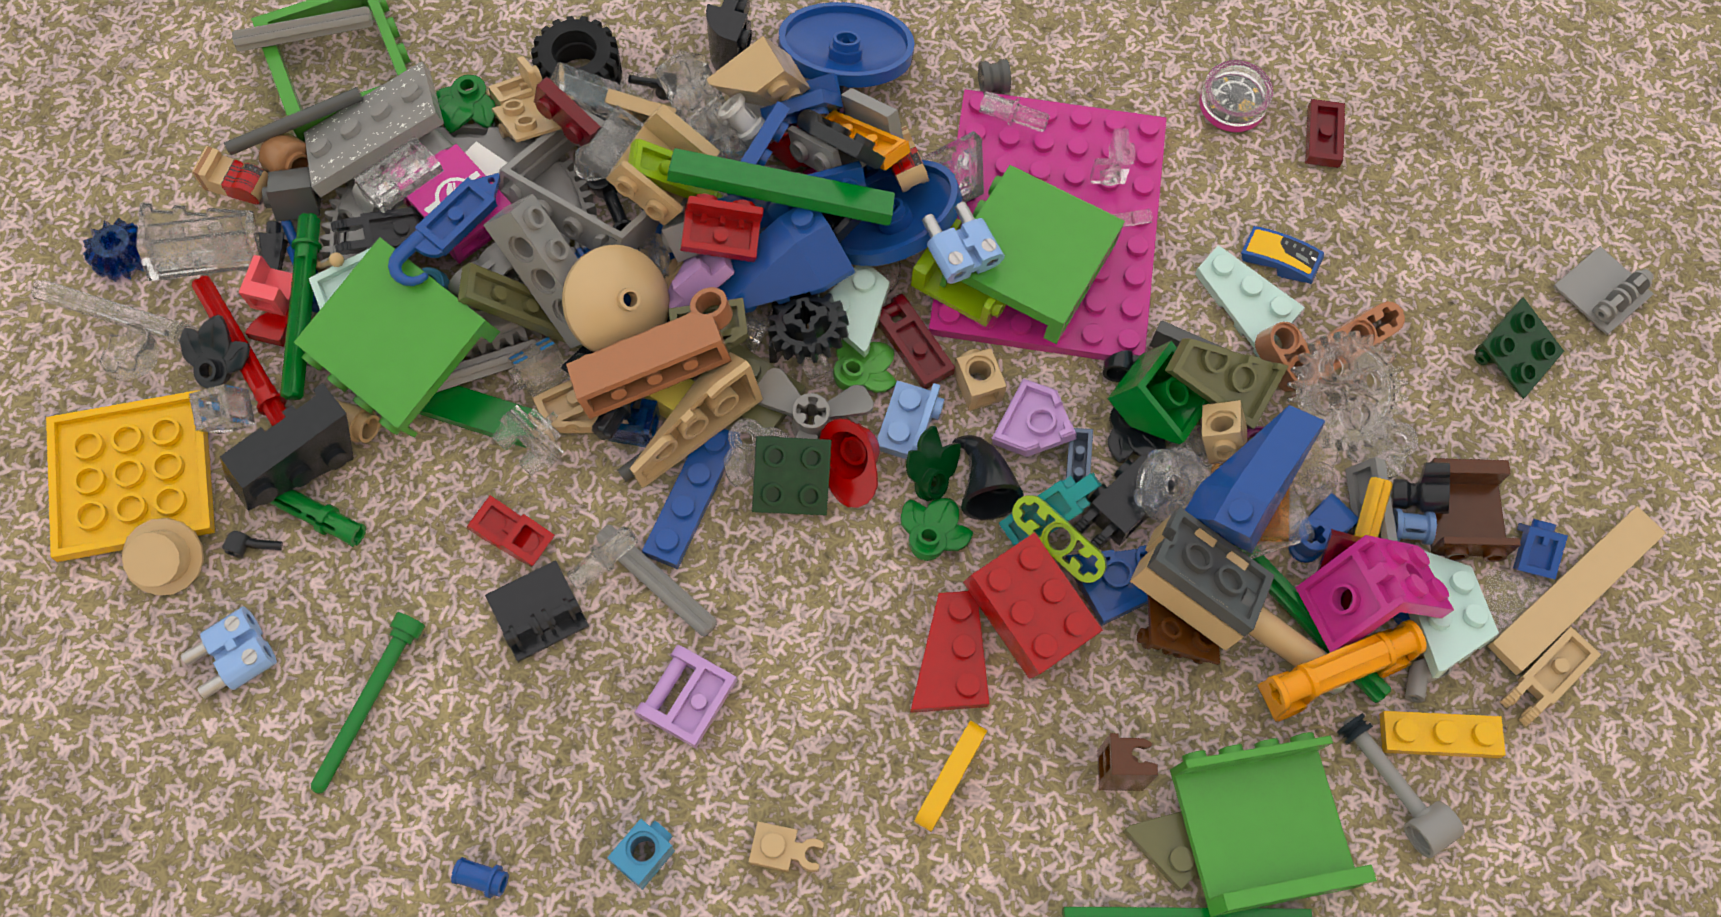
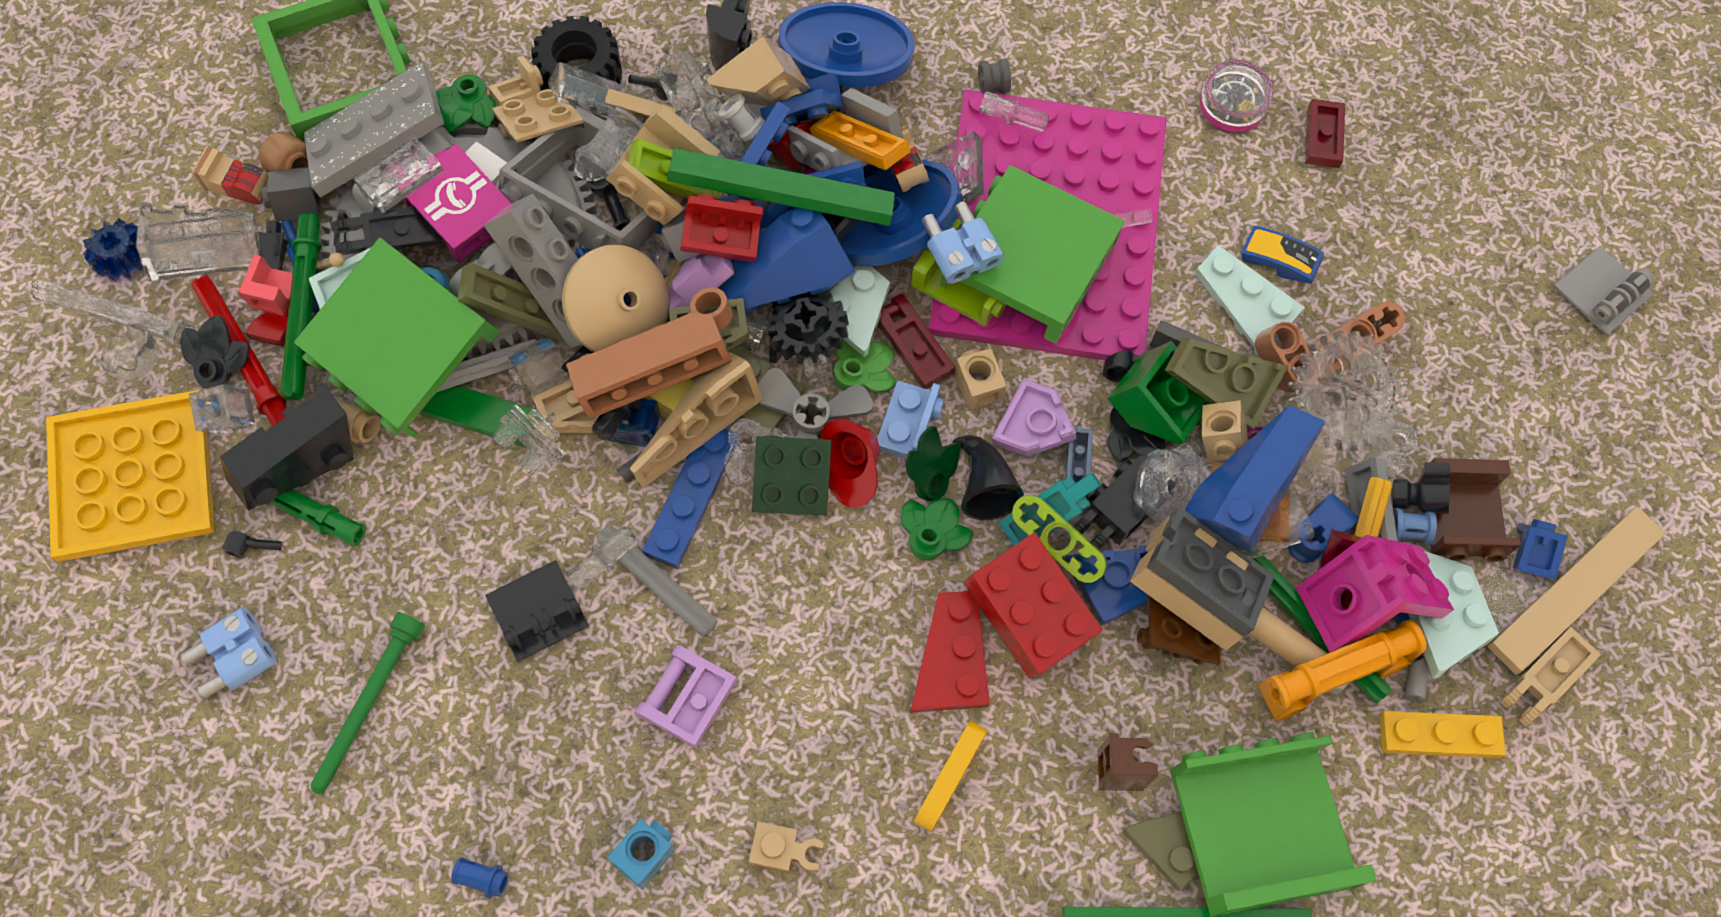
tan piece [122,518,204,596] -> none
dark grey bar [224,87,364,156] -> none
light grey axle [232,6,373,51] -> none
blue plate [388,173,501,286] -> none
red slope [467,495,555,567] -> none
dark red plate [534,77,601,151] -> none
black hinge [797,109,885,170] -> none
clear bracket [1090,128,1135,186] -> none
light grey piece [1337,713,1465,858] -> none
dark green hinge [1474,297,1564,399] -> none

